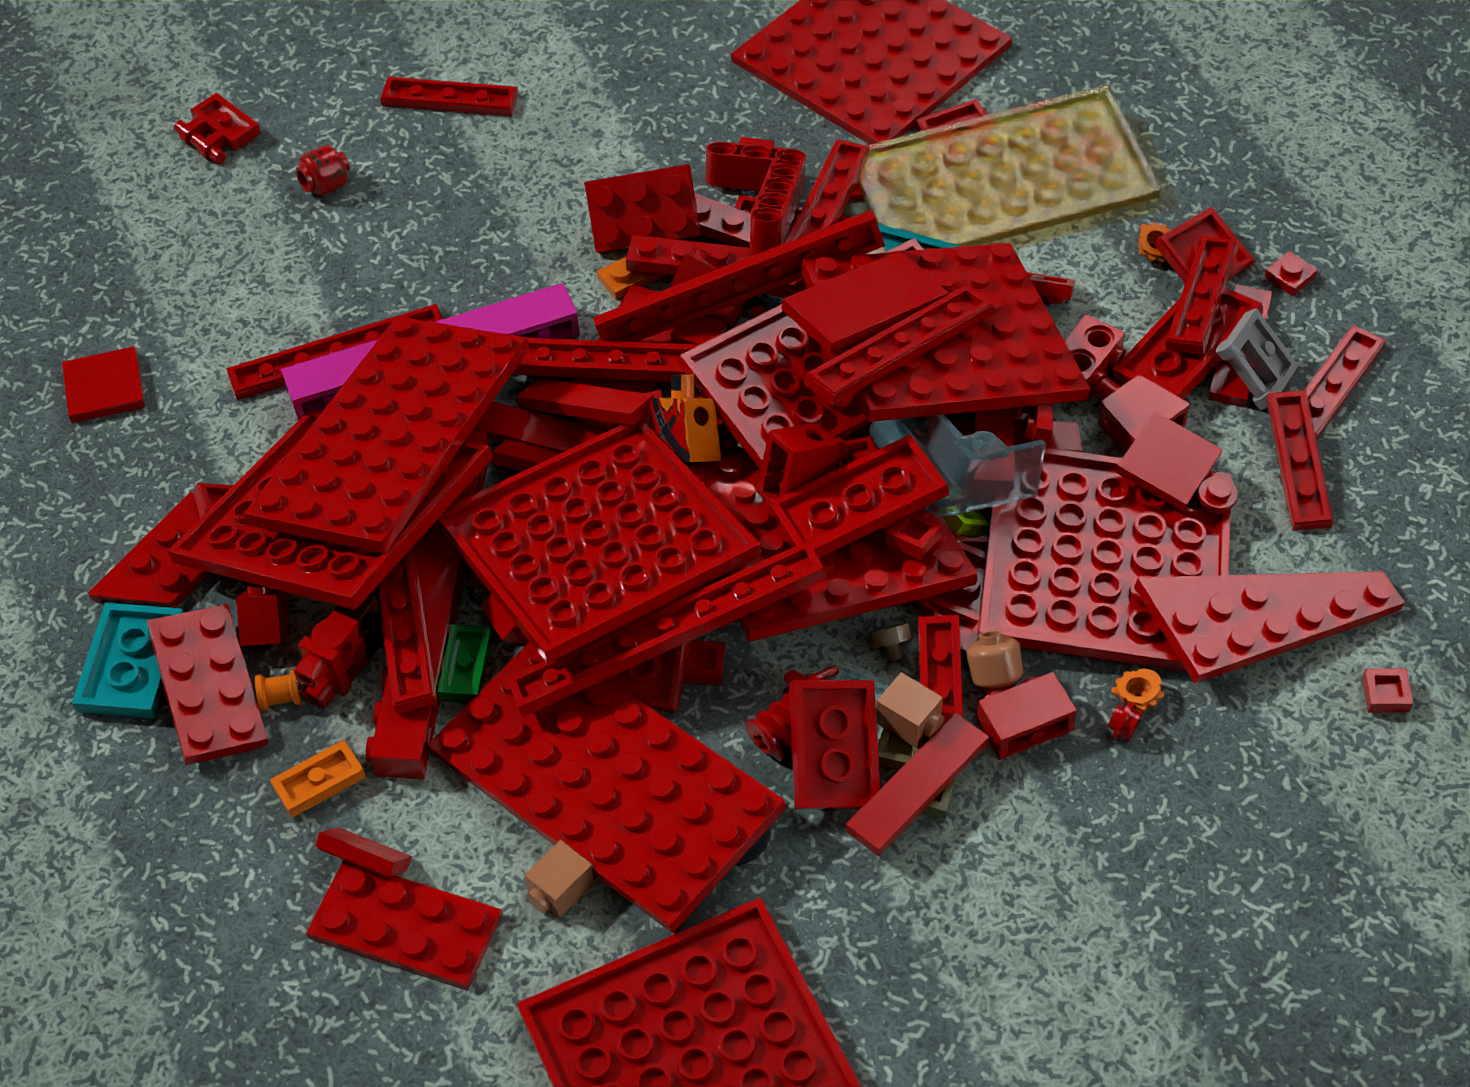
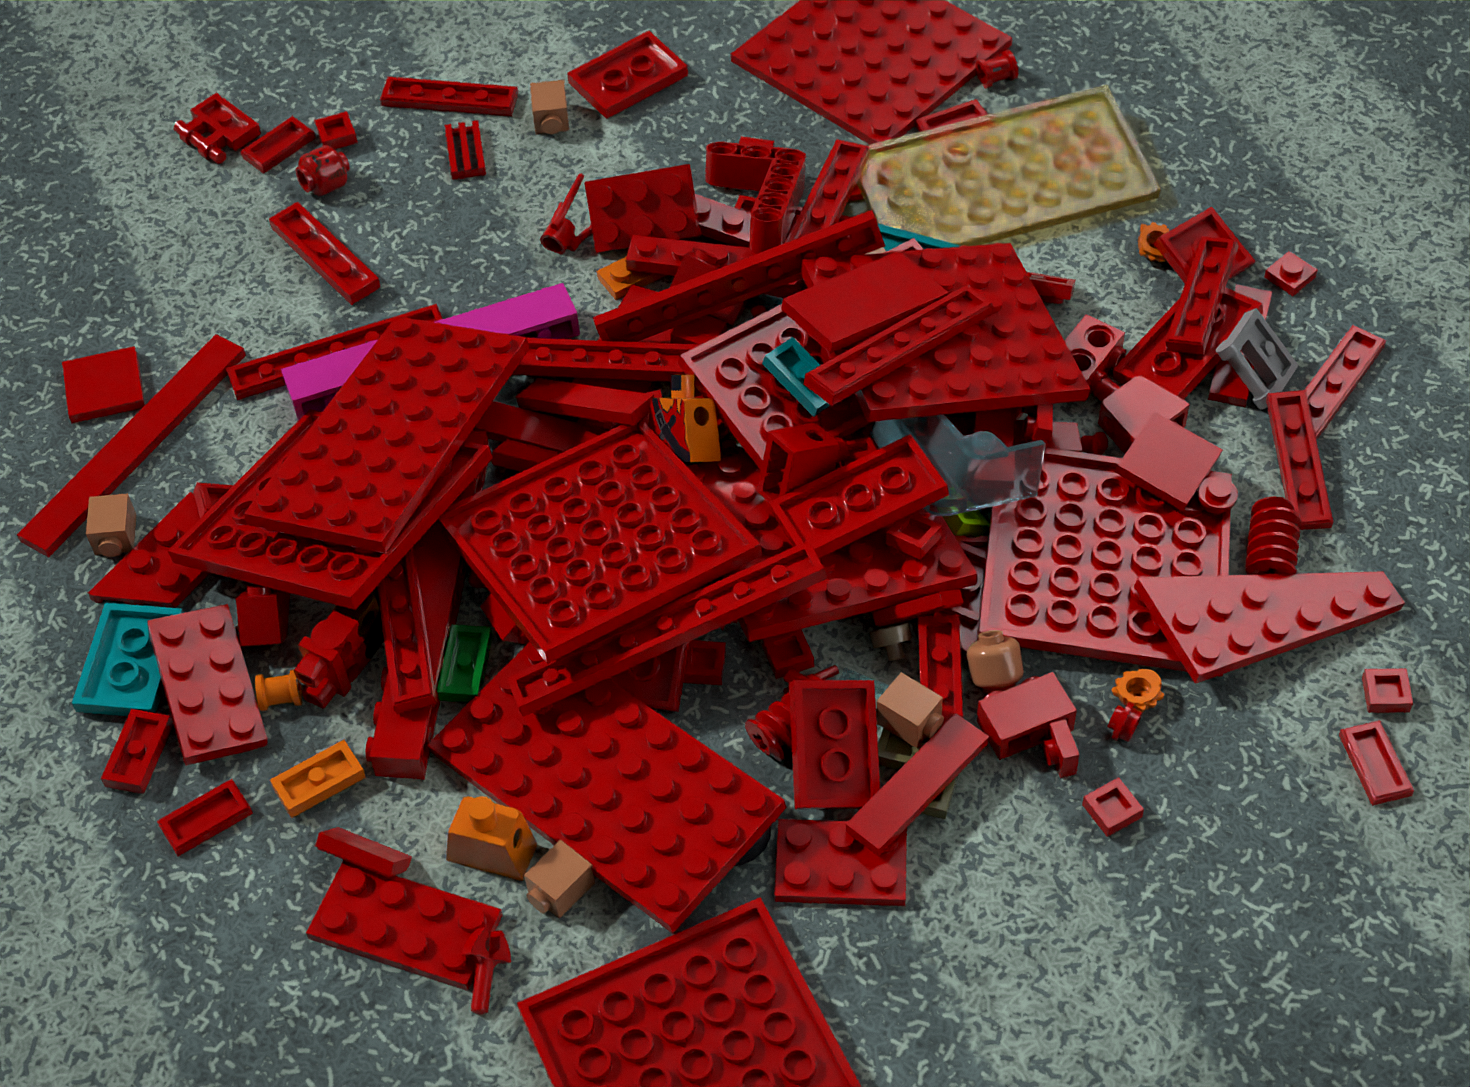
none -> red tile [17,334,246,558]
none -> nougat brick [86,493,137,557]
none -> red plate [101,709,174,794]
none -> red tile [157,779,253,857]
none -> red tile [240,116,316,174]
none -> red plate [269,202,381,305]
none -> red plate [314,111,358,149]
none -> red tile [445,120,486,180]
none -> orange torso [446,796,537,881]
none -> red bar [461,927,511,1014]
none -> nougat brick [530,80,569,134]
none -> red plant [540,173,593,255]
none -> red plate [567,30,688,119]
none -> teal plate [762,337,831,417]
none -> red plate [762,629,814,679]
none -> red plate [774,819,907,906]
none -> red tile [872,589,964,627]
none -> red bush [975,50,1019,89]
none -> red plate [1043,719,1080,778]
none -> red piece [1080,432,1108,455]
none -> red plate [1082,777,1144,837]
none -> red piece [1245,496,1301,575]
none -> tile [1339,720,1414,806]

